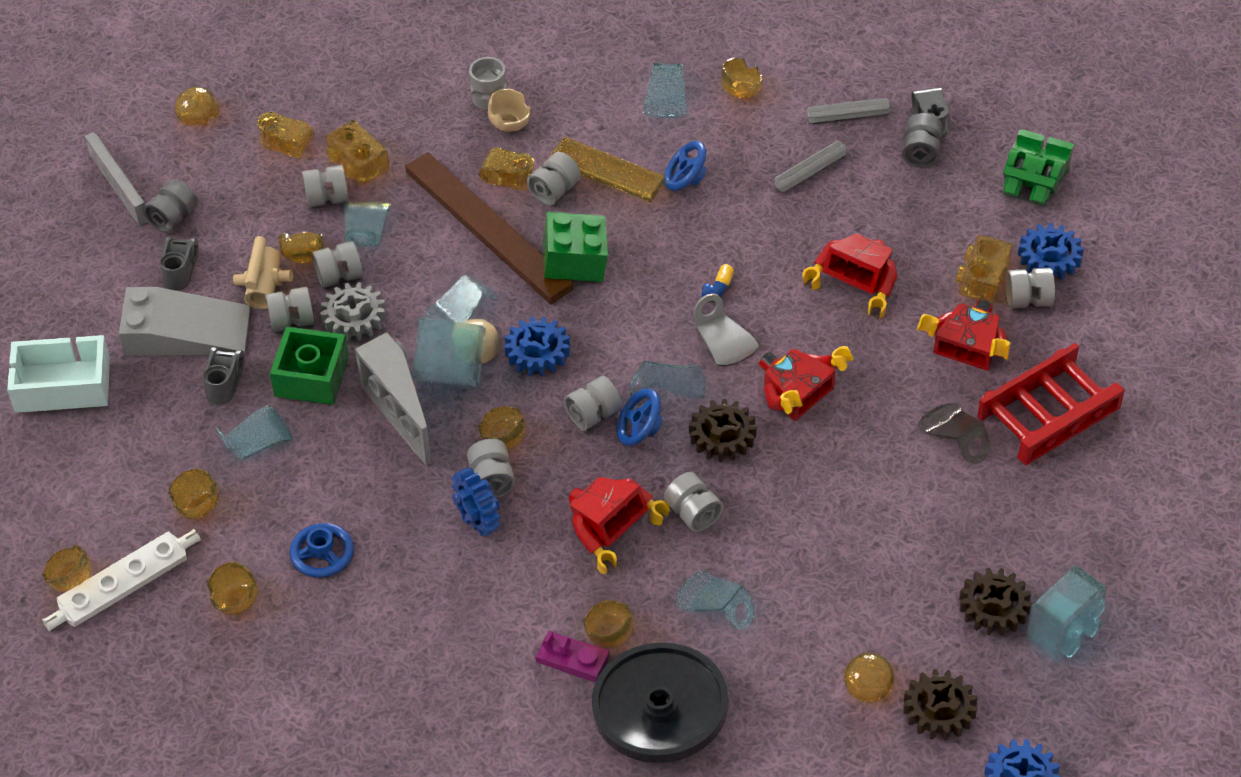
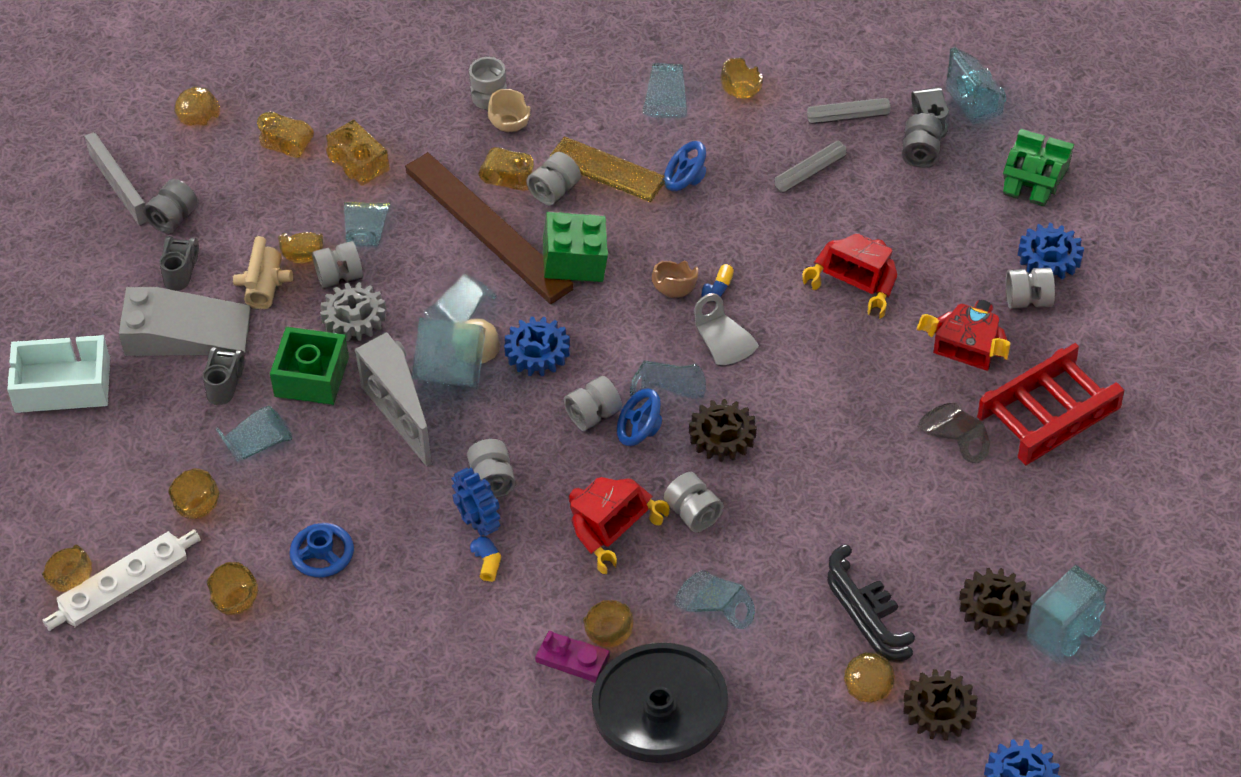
light grey wheel [265,286,315,333] -> none
light grey wheel [302,165,349,208] -> none
clear yellow hair [478,406,526,449] -> none
red torso [759,346,854,421] -> none
clear yellow brick [956,234,1013,304] -> none
none -> arm [470,536,501,582]
none -> medium nougat hair [652,261,699,298]
none -> black piece [827,544,915,662]
none -> clear light blue slope [946,47,1006,125]

